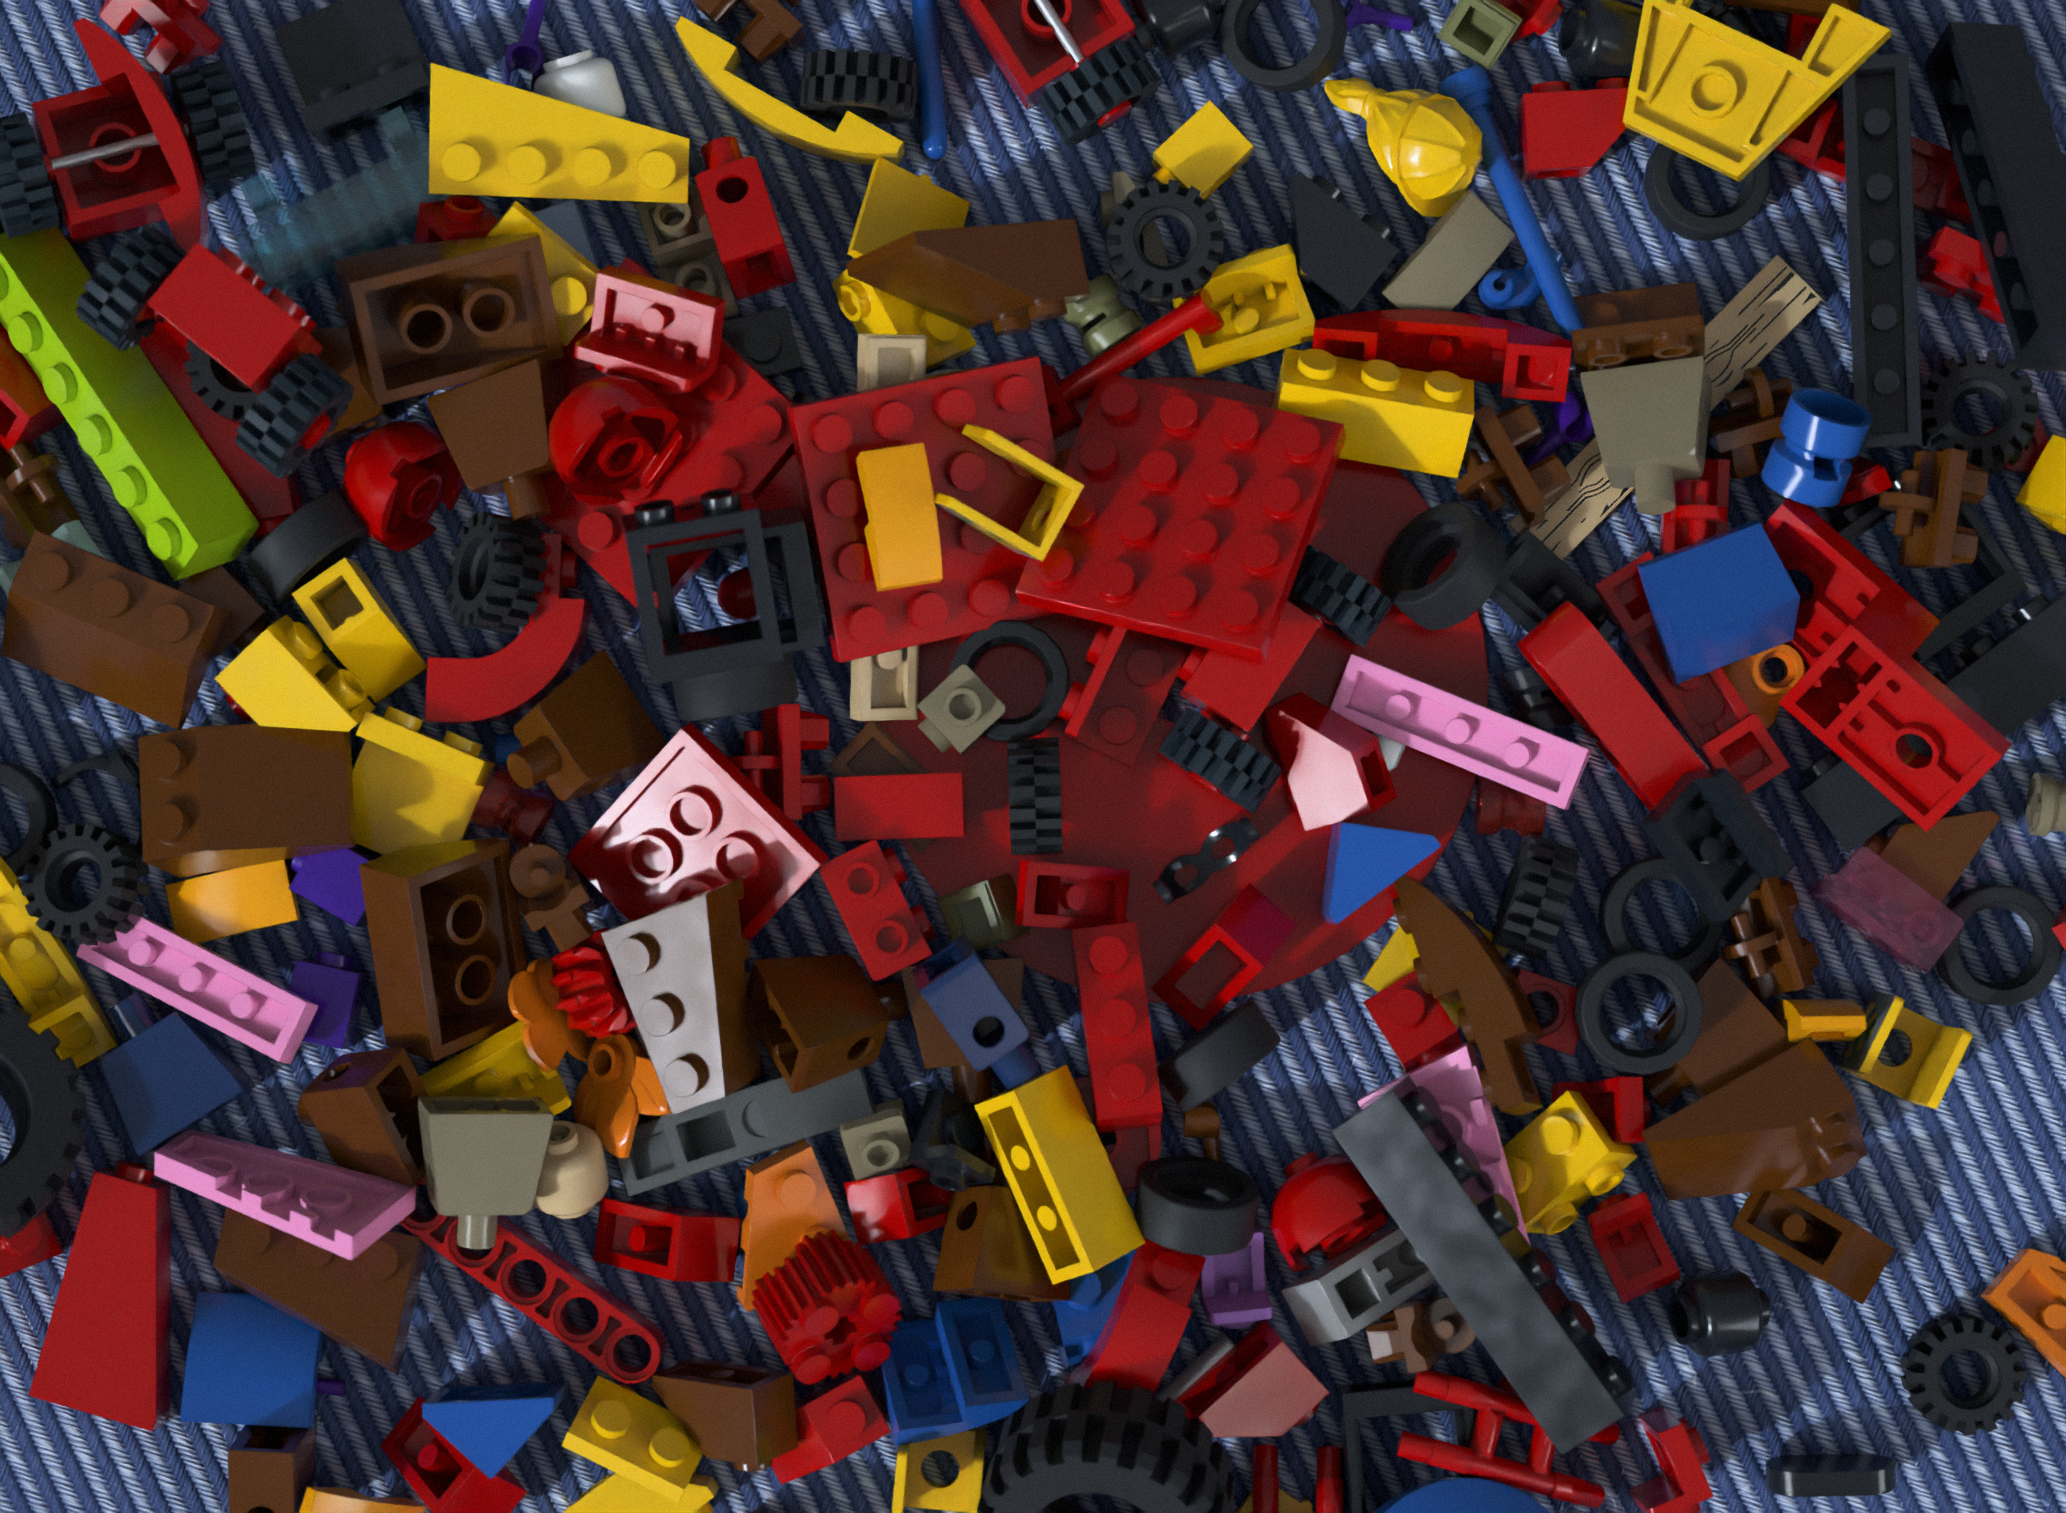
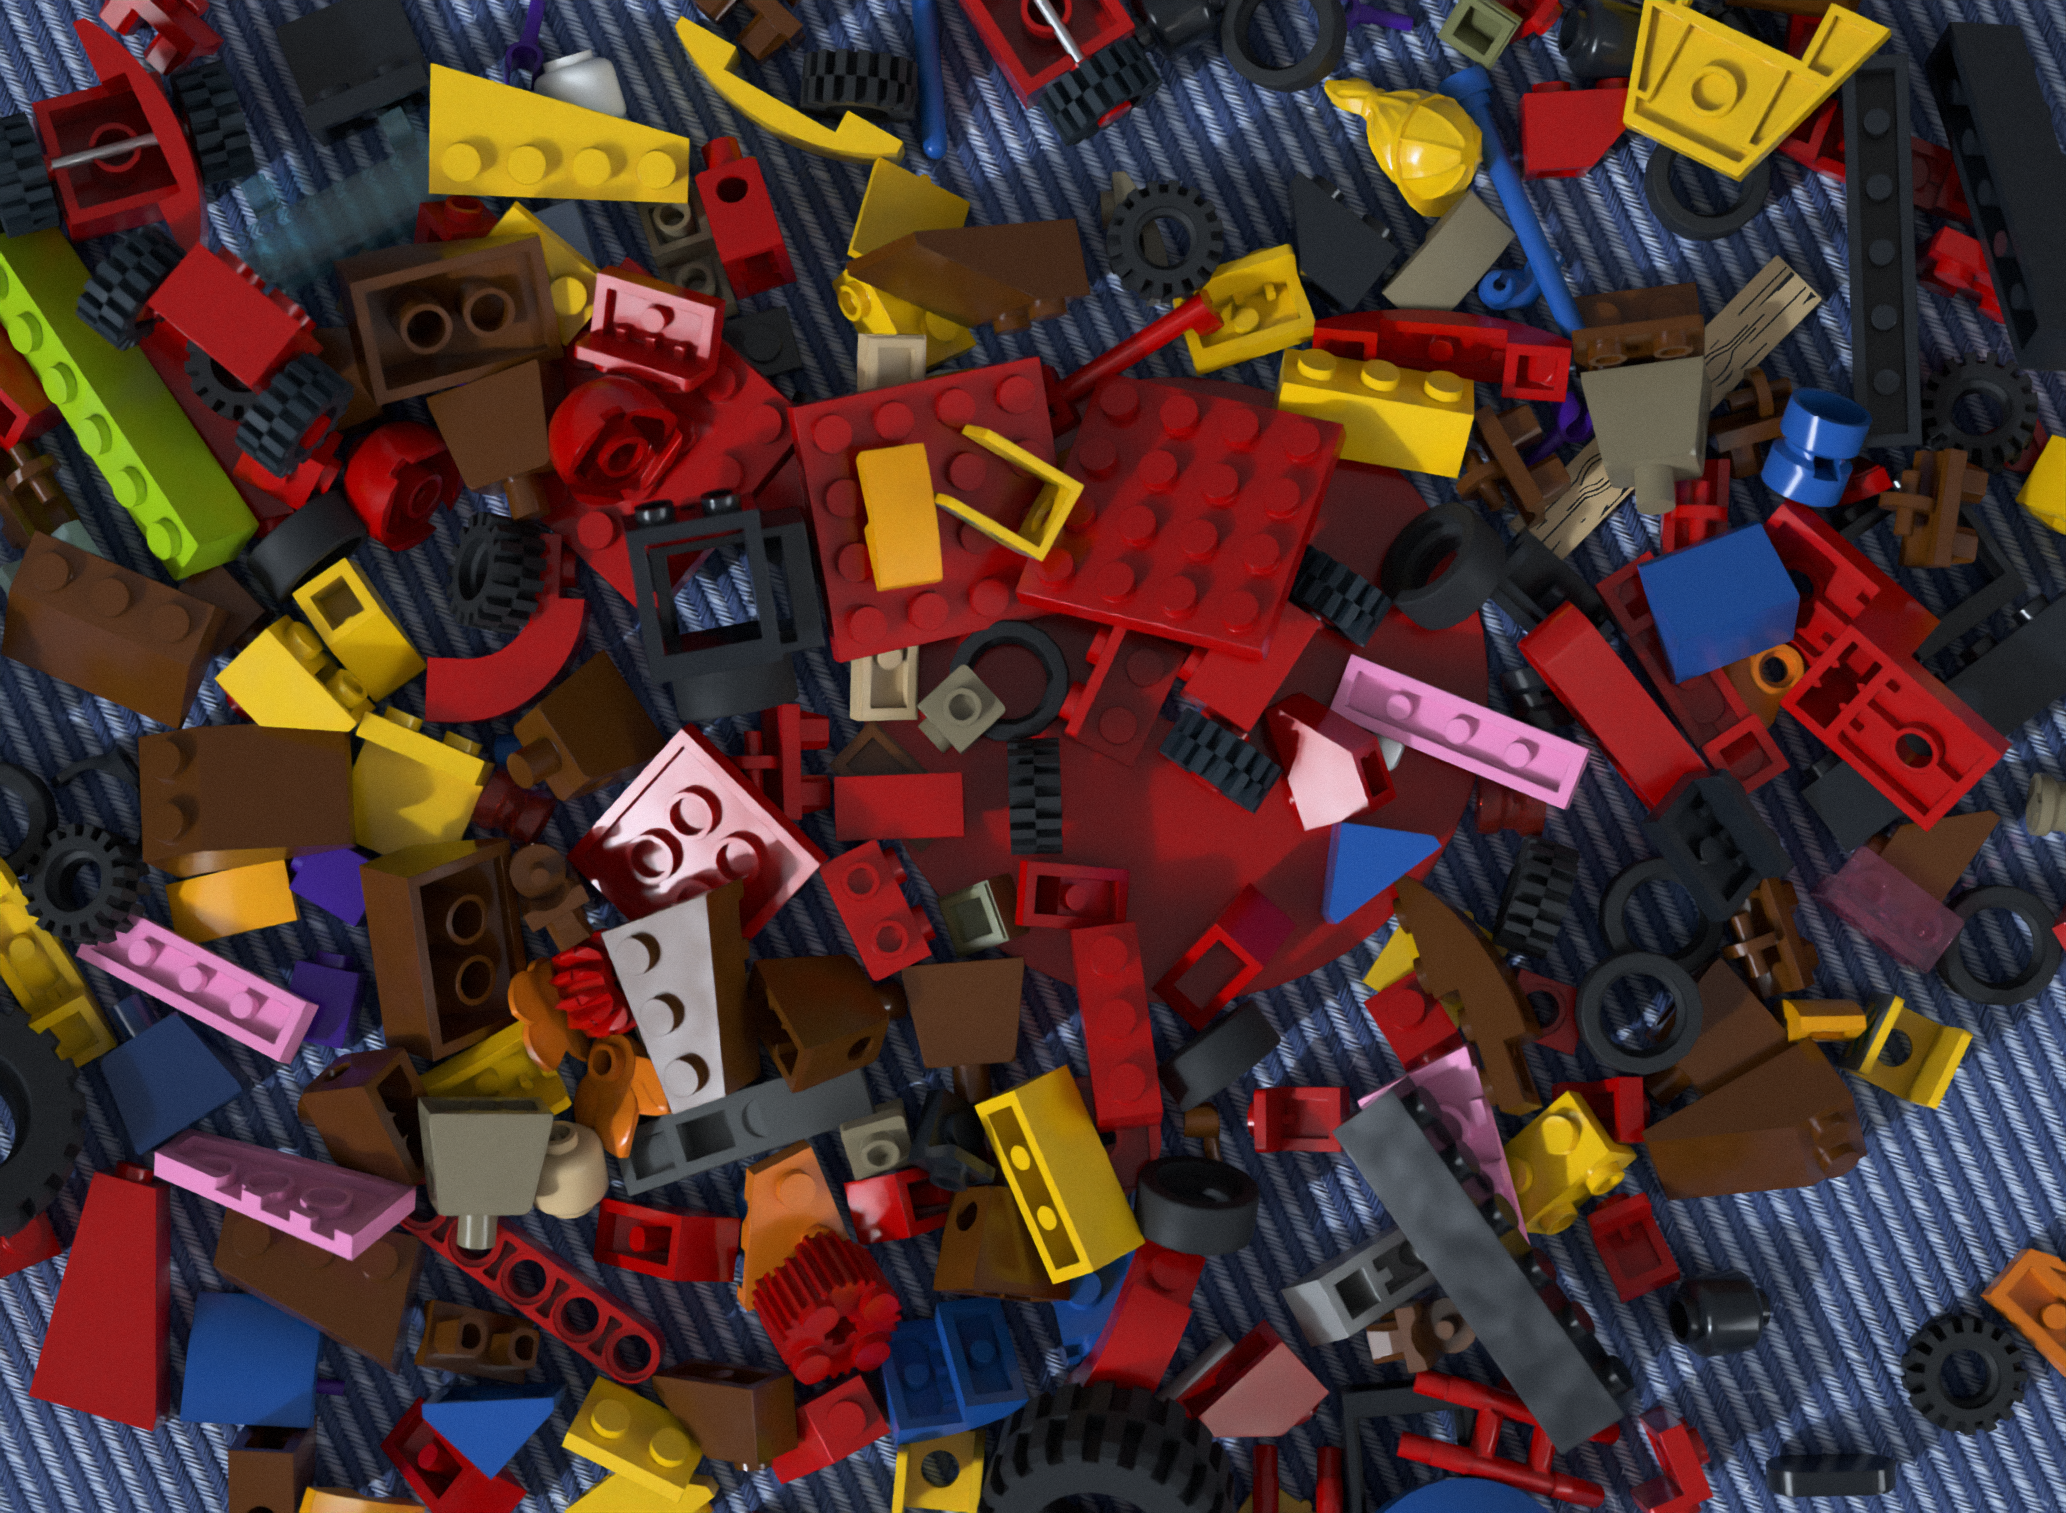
red hinge [717,566,757,620] -> none
dark blue torso [911,934,1039,1090] -> none
olive wheel [1062,272,1144,360] -> none
black cap [1151,816,1261,906] -> none
yellow brick [1152,100,1254,200] -> none
medium lavender bracket [1198,1222,1273,1329] -> none
red cylinder [1269,1151,1388,1273] -> none
reddish brown slope [1731,1188,1895,1305] -> none
none -> red bracket [232,430,344,510]
none -> reddish brown hips [414,1300,540,1385]
none -> red bracket [1247,1086,1350,1153]

